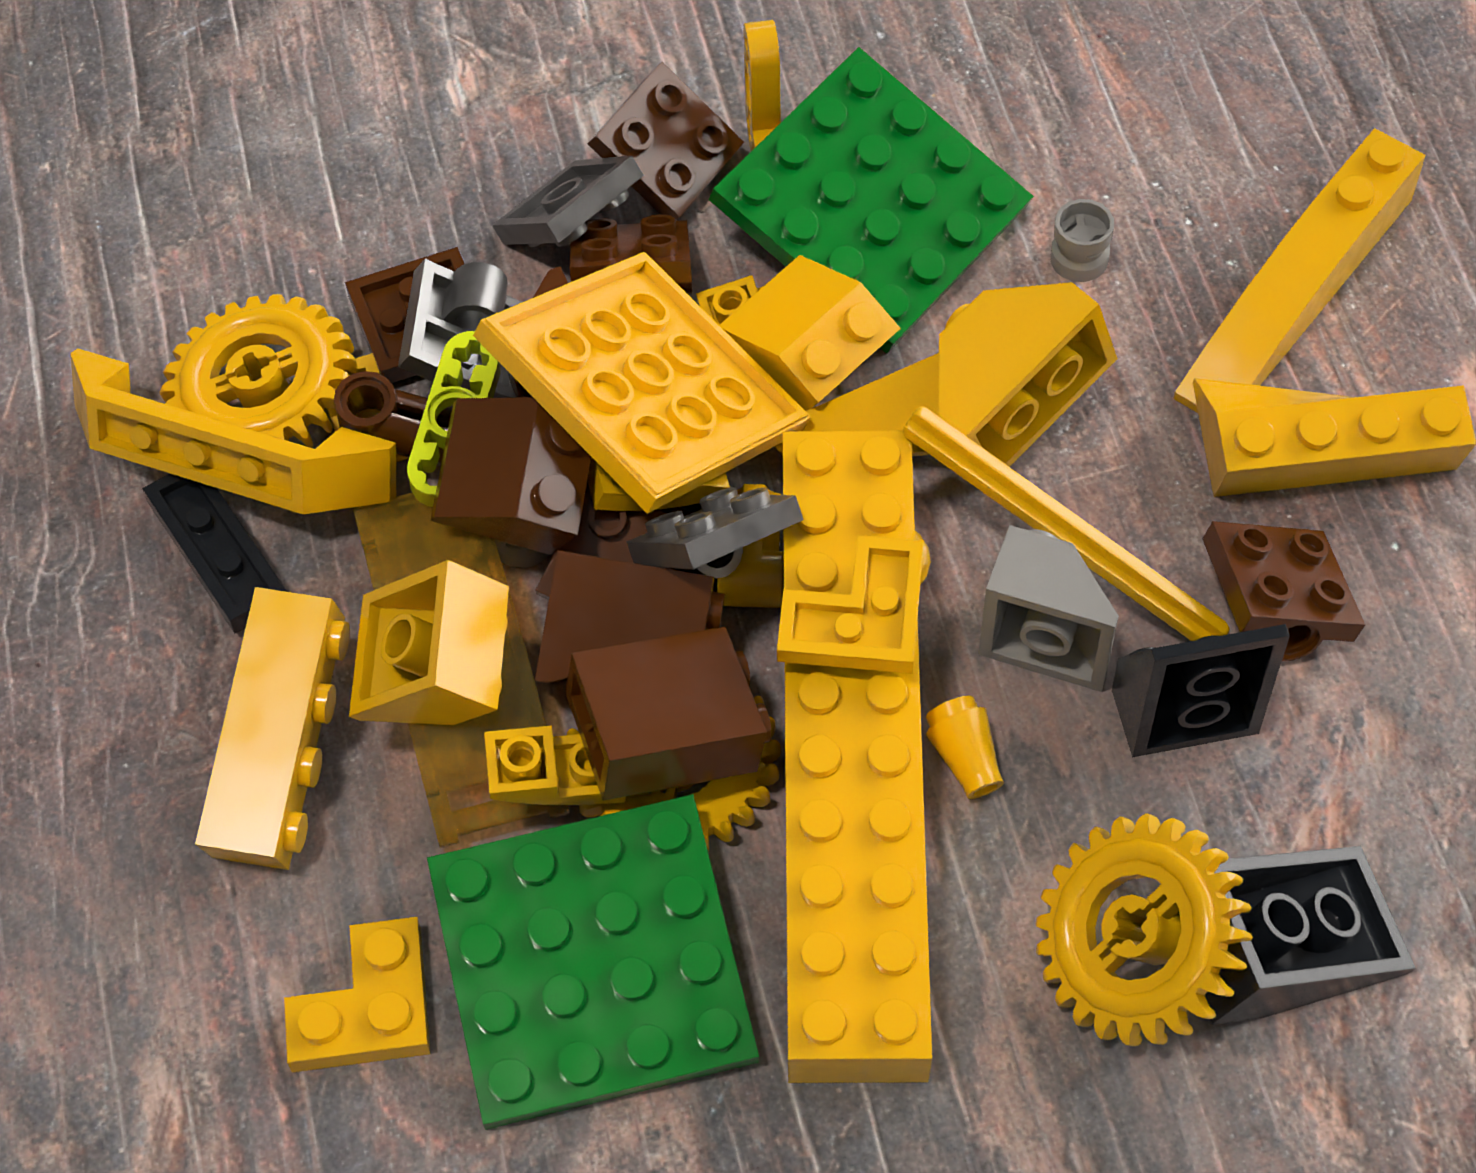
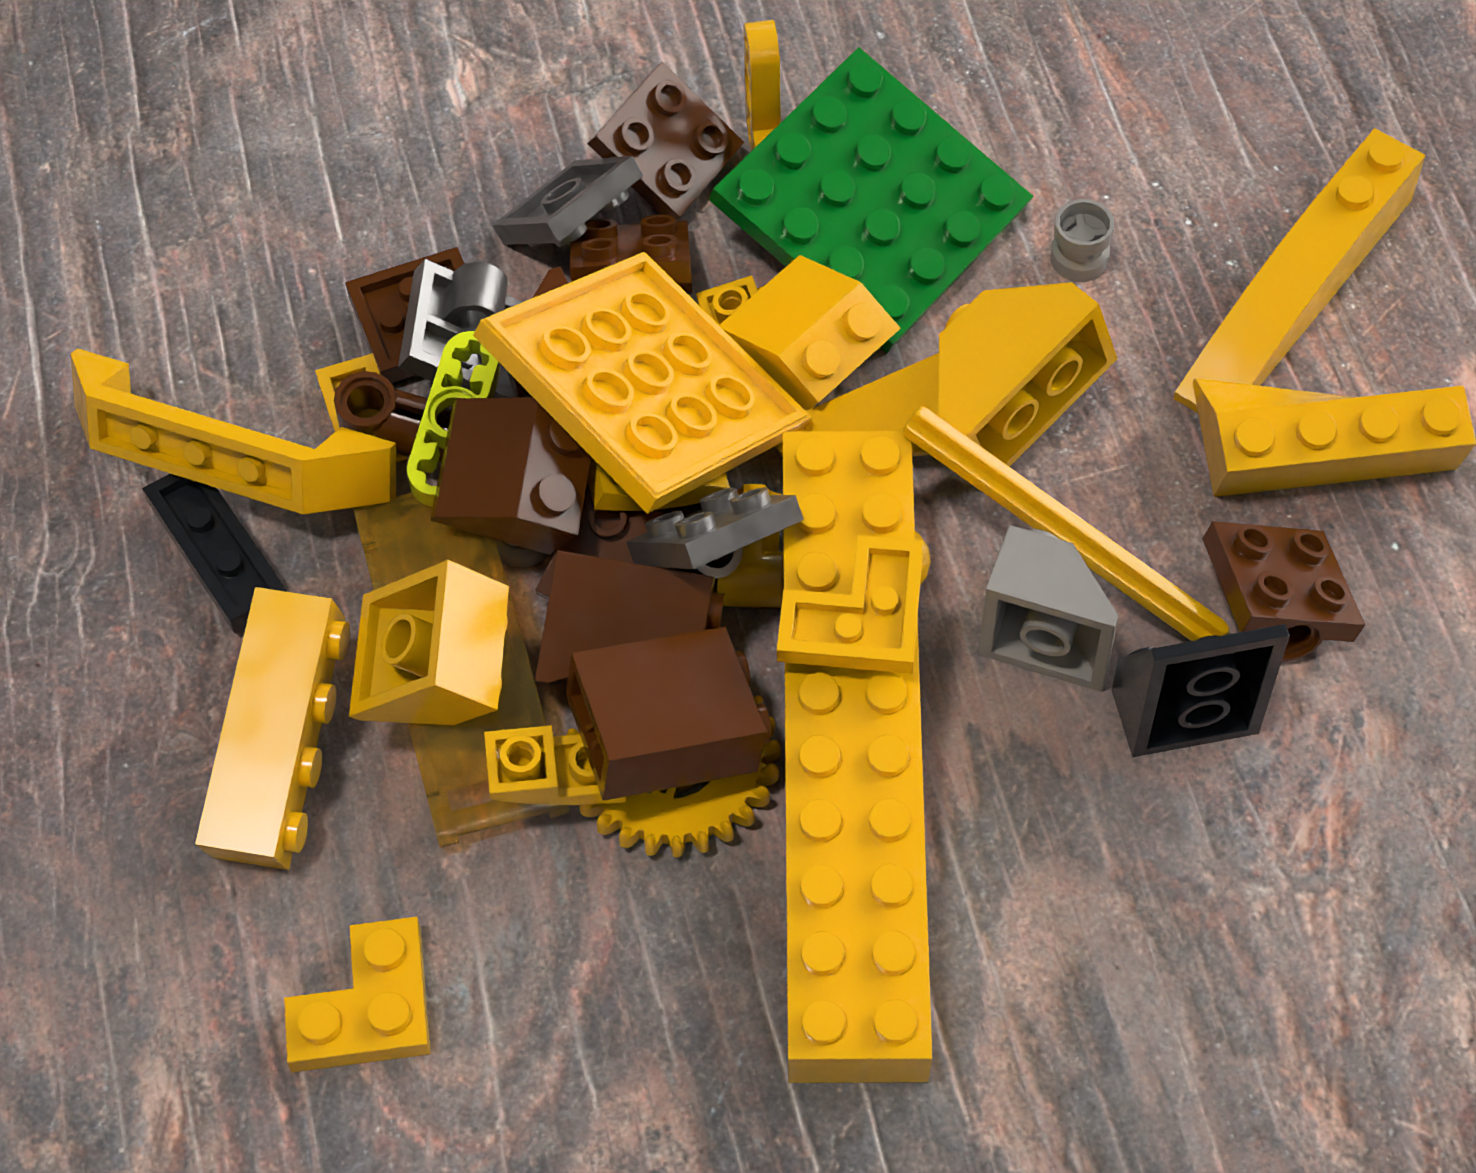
yellow gear [160,294,358,448] -> none
green plate [427,794,759,1130] -> none
yellow cone [925,695,1004,799] -> none
yellow gear [1035,813,1253,1046] -> none
black slope [1178,846,1416,1025] -> none

